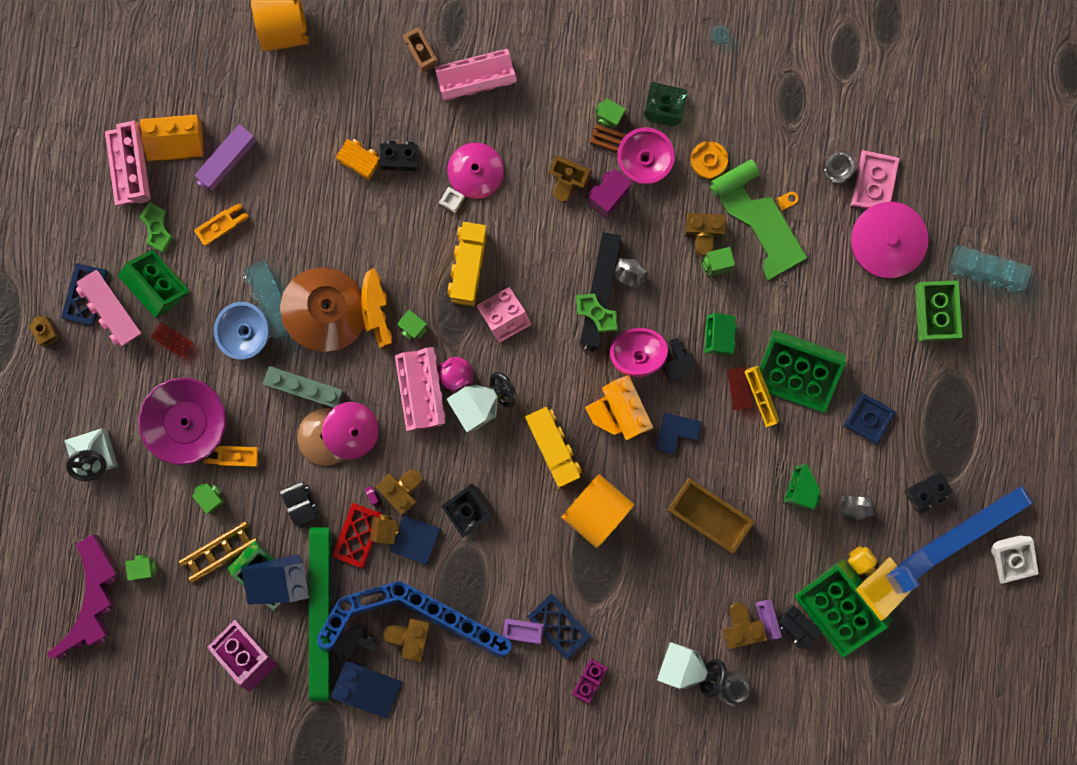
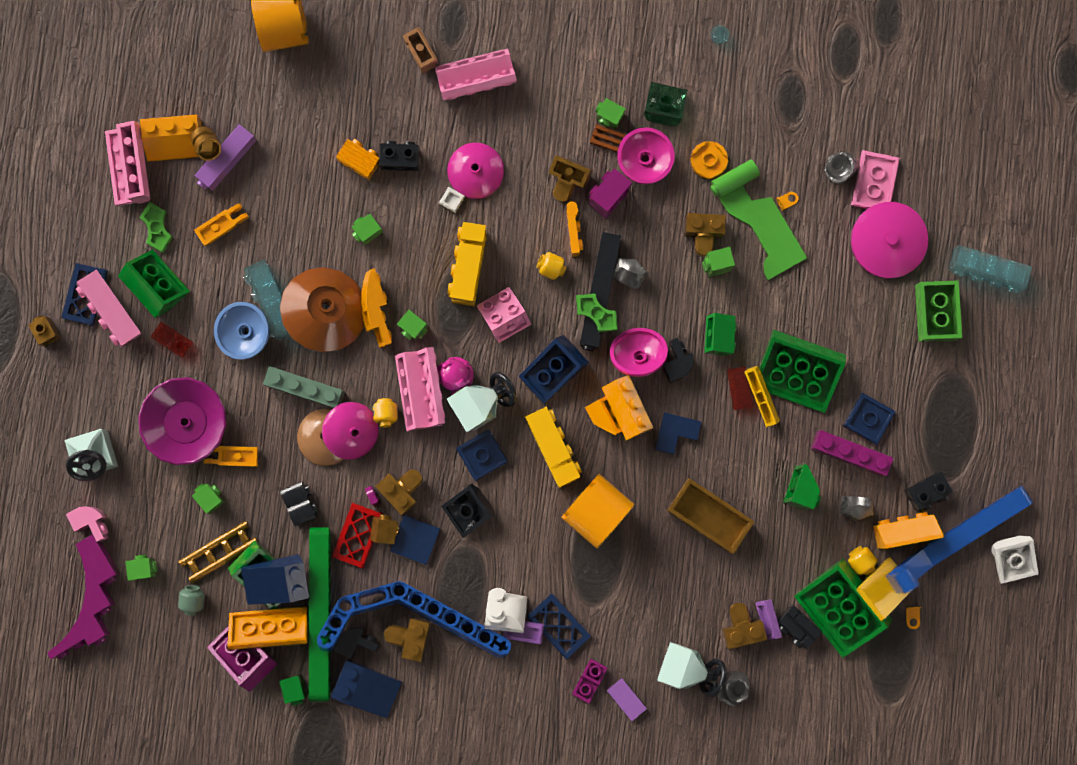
none -> bright pink brick [66,507,108,542]
none -> sand green head [178,585,204,616]
none -> pearl gold wheel [191,126,221,161]
none -> light orange tile [228,607,308,650]
none -> green brick [279,674,307,706]
none -> bright green brick [352,214,383,245]
none -> yellow head [372,398,398,428]
none -> dark blue tile [456,429,508,481]
none -> white slope [485,588,527,633]
none -> dark blue slope [519,335,590,404]
none -> yellow head [537,252,566,280]
none -> light orange hinge [566,201,583,257]
none -> medium lavender tile [607,678,647,721]
none -> magenta brick [811,430,893,477]
none -> light orange slope [873,512,944,549]
none -> light orange piece [906,607,922,629]

